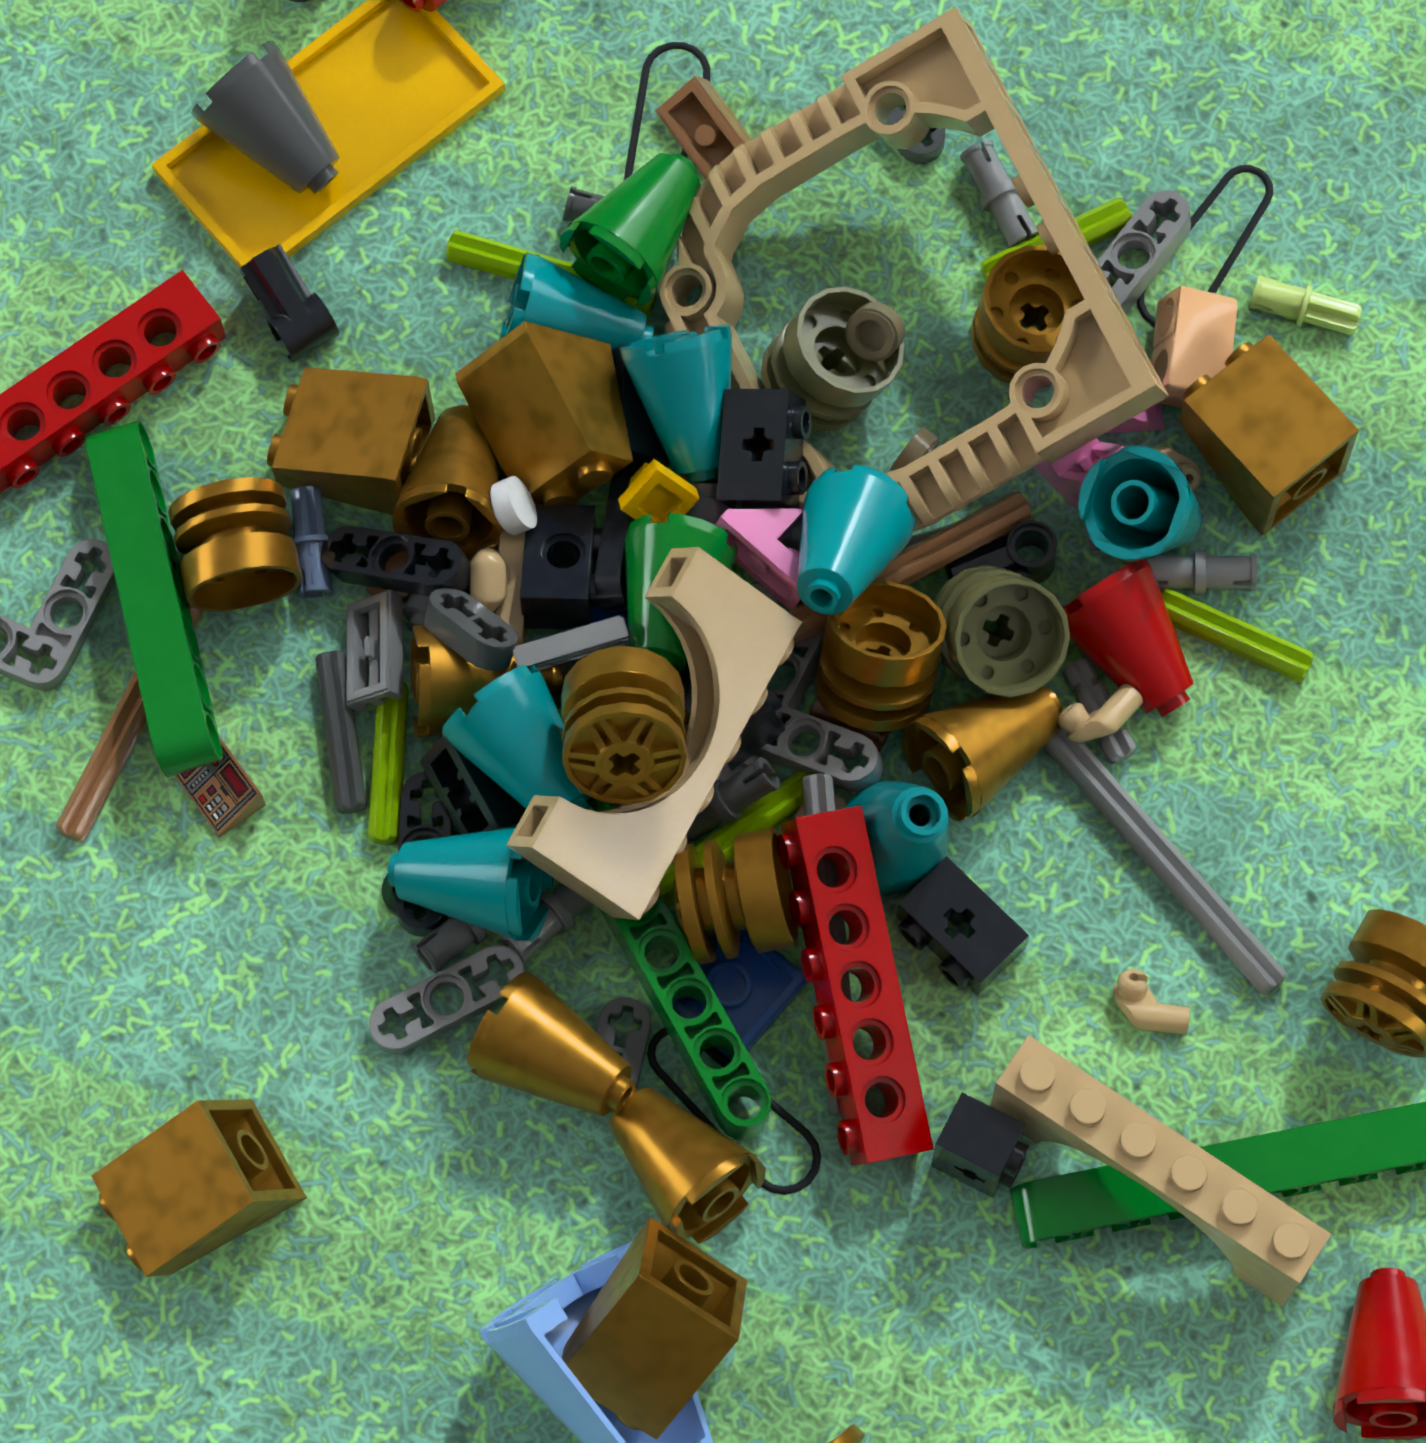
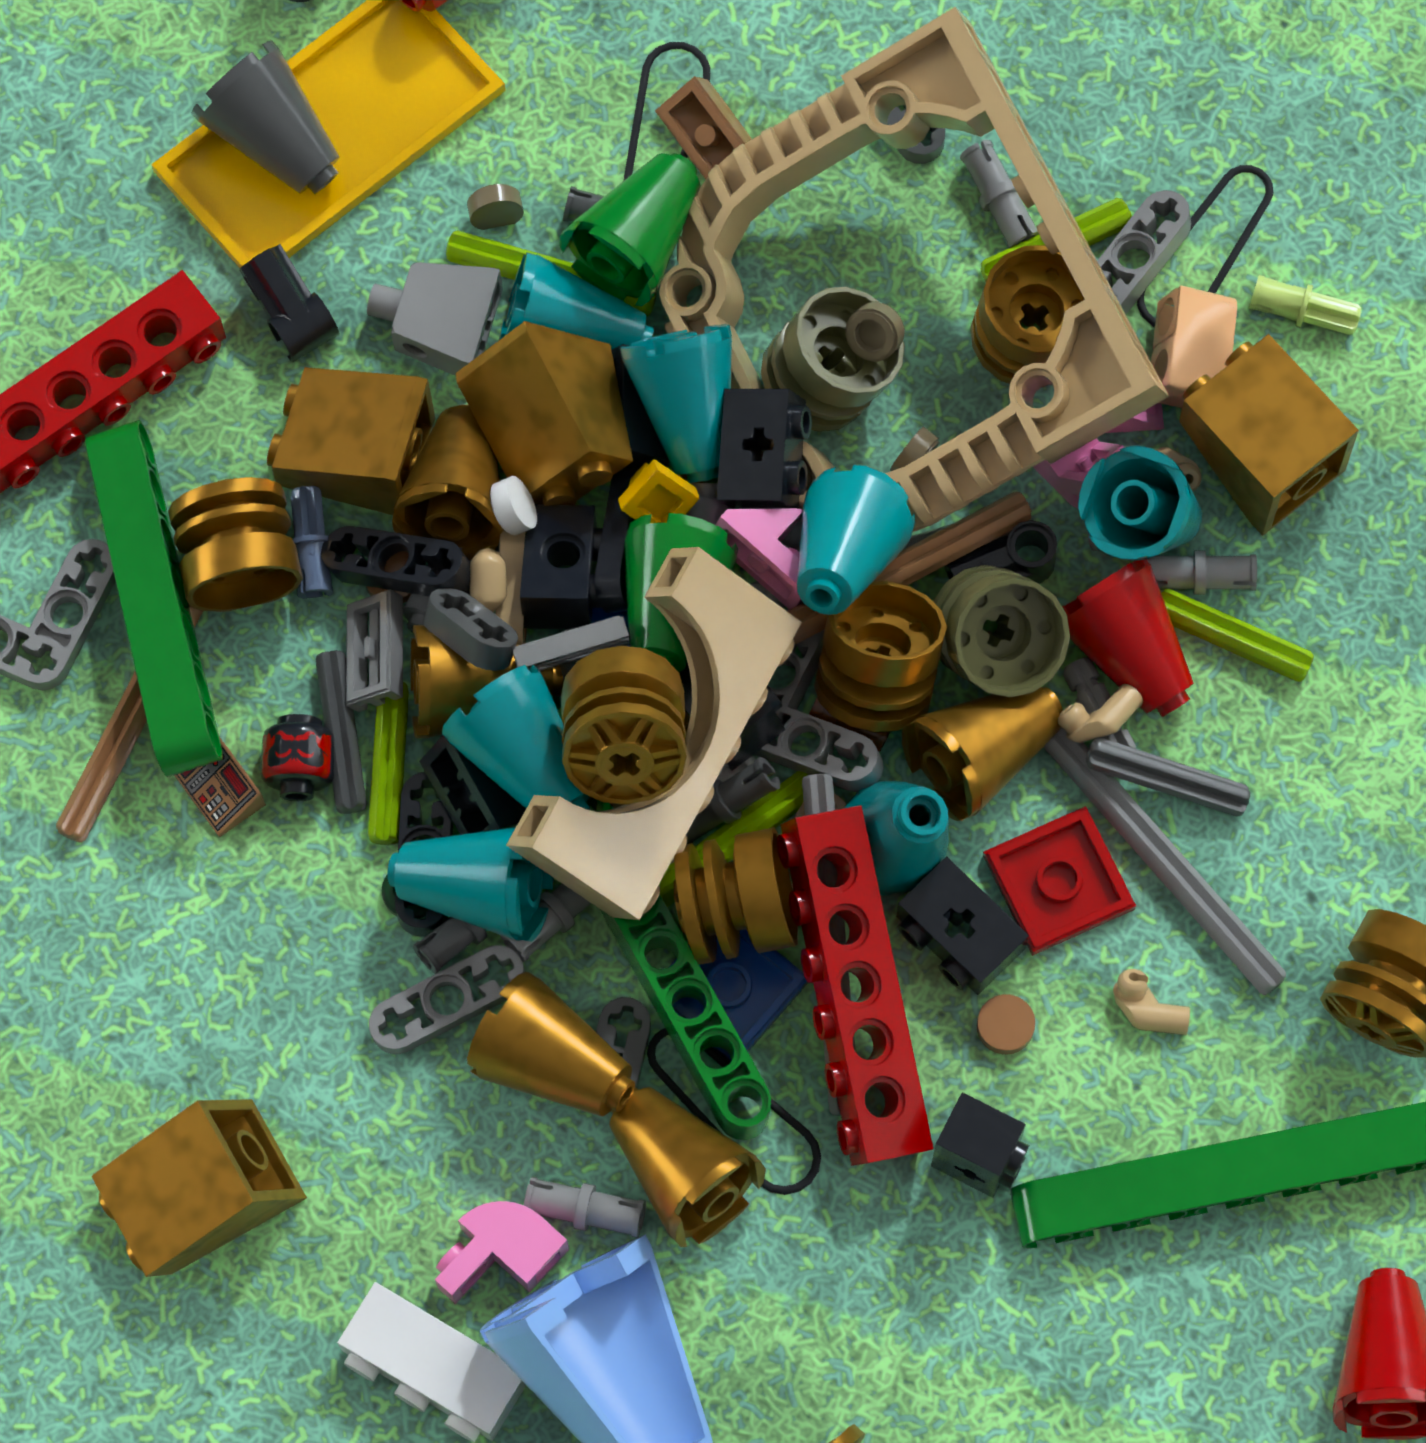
pearl gold slope [561,1217,748,1440] -> none
tan arch [990,1035,1332,1307] -> none
none -> black head [261,714,334,801]
none -> white brick [337,1282,526,1443]
none -> light grey torso [367,262,503,376]
none -> bright pink brick [435,1201,569,1304]
none -> dark tan tile [467,184,524,230]
none -> light grey pin [524,1176,646,1238]
none -> medium nougat tile [977,994,1035,1055]
none -> red tile [983,806,1136,956]
none -> dark grey axle [1086,737,1250,817]

